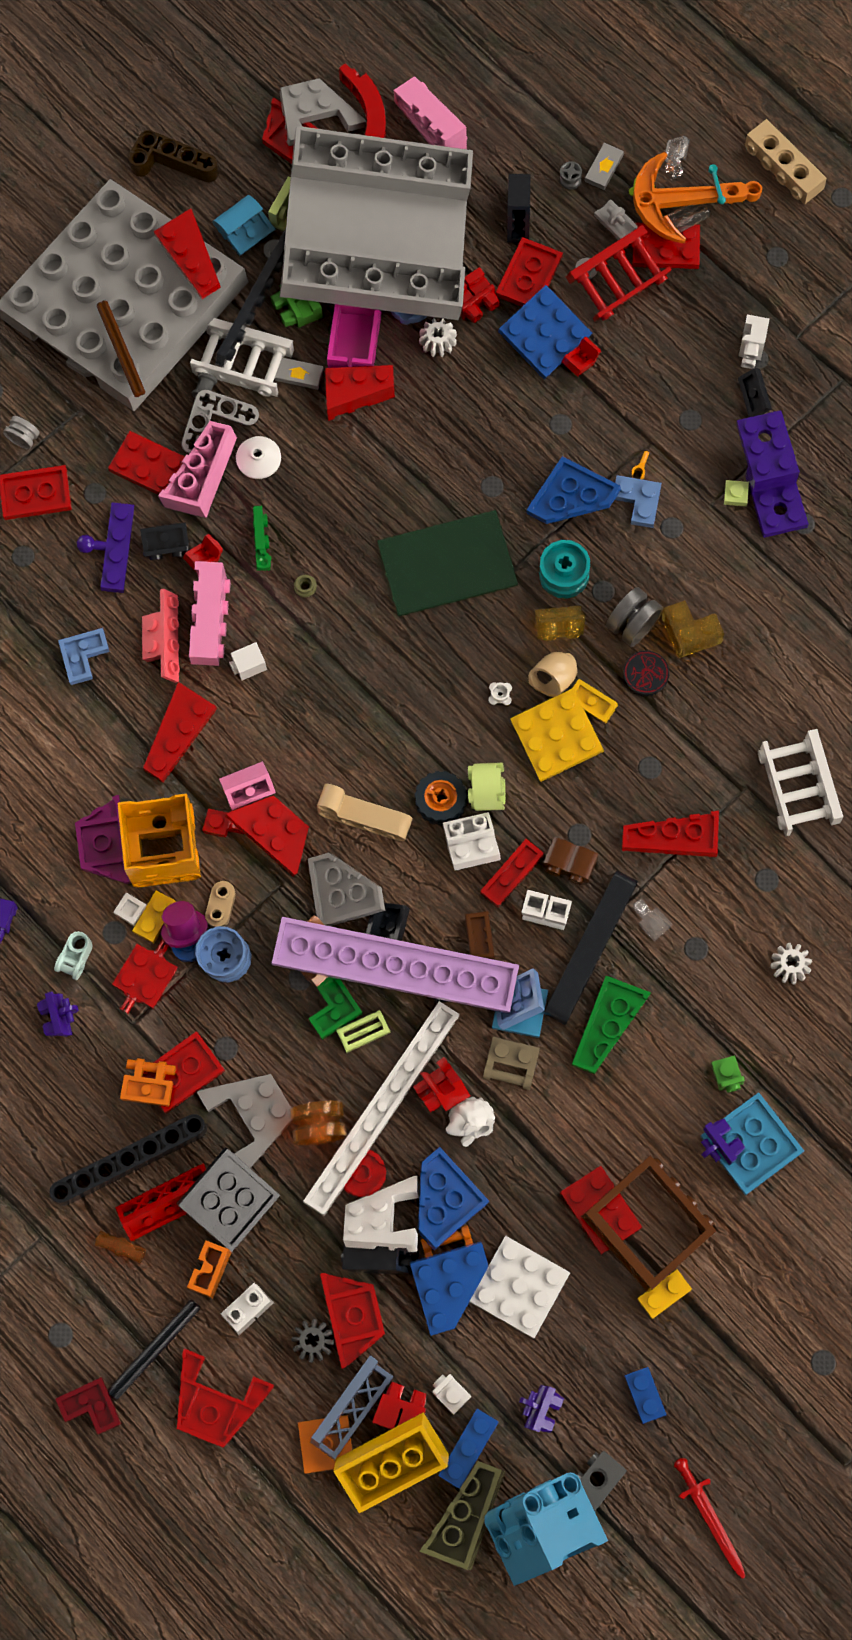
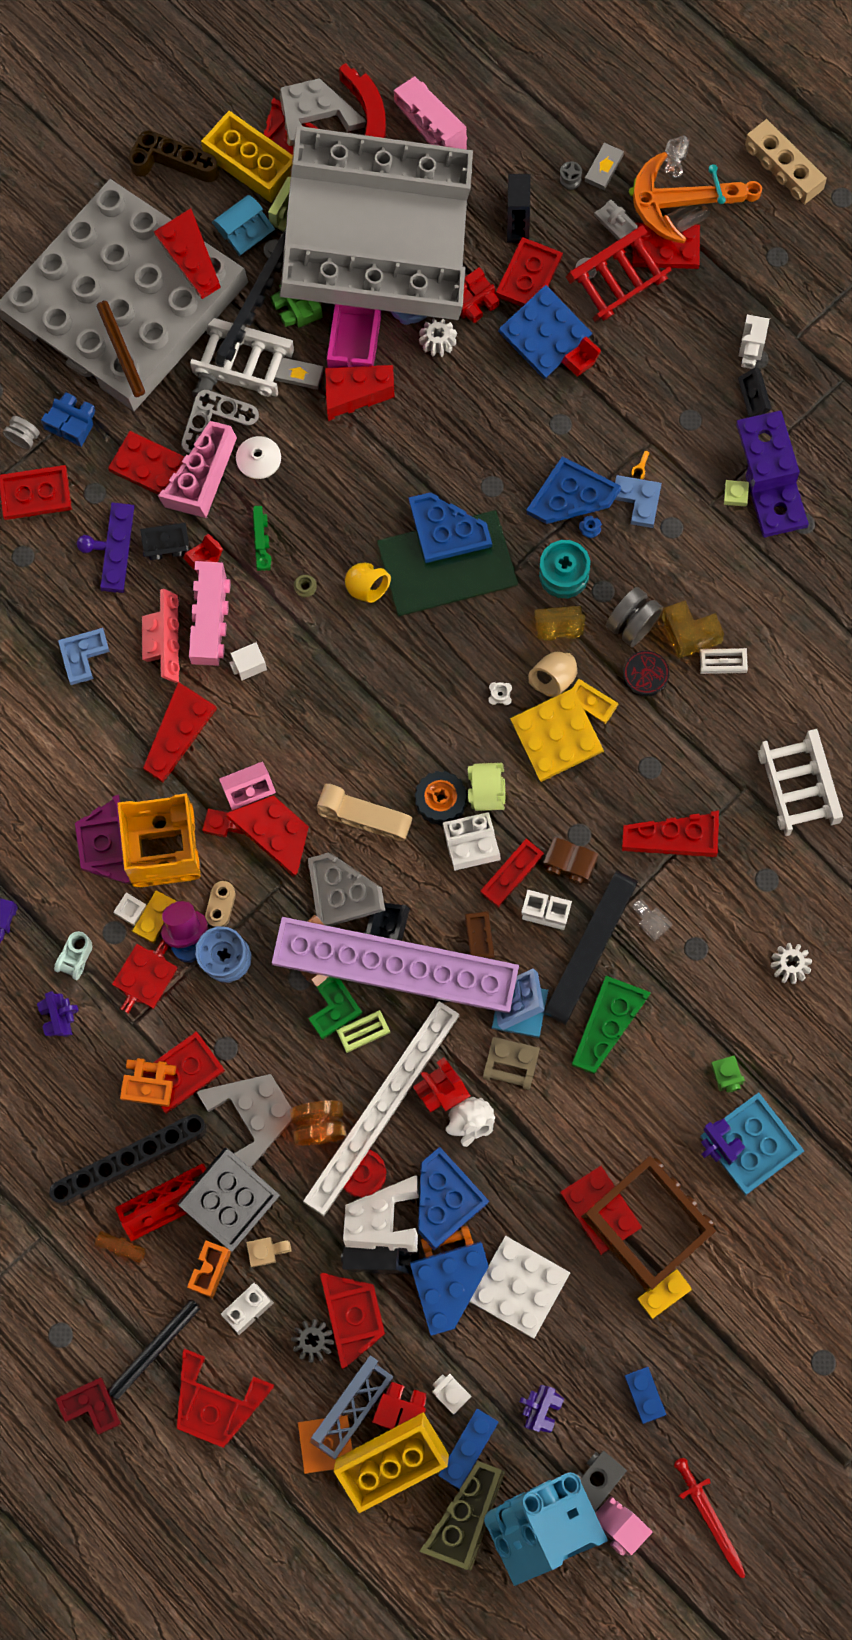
none -> blue hips [41,392,95,447]
none -> yellow brick [201,111,293,202]
none -> tan plate [247,1237,292,1267]
none -> yellow helmet [345,563,391,603]
none -> blue plate [409,492,492,563]
none -> blue plate [579,516,602,538]
none -> bright pink wedge [595,1496,653,1556]
none -> white tile [699,648,748,674]

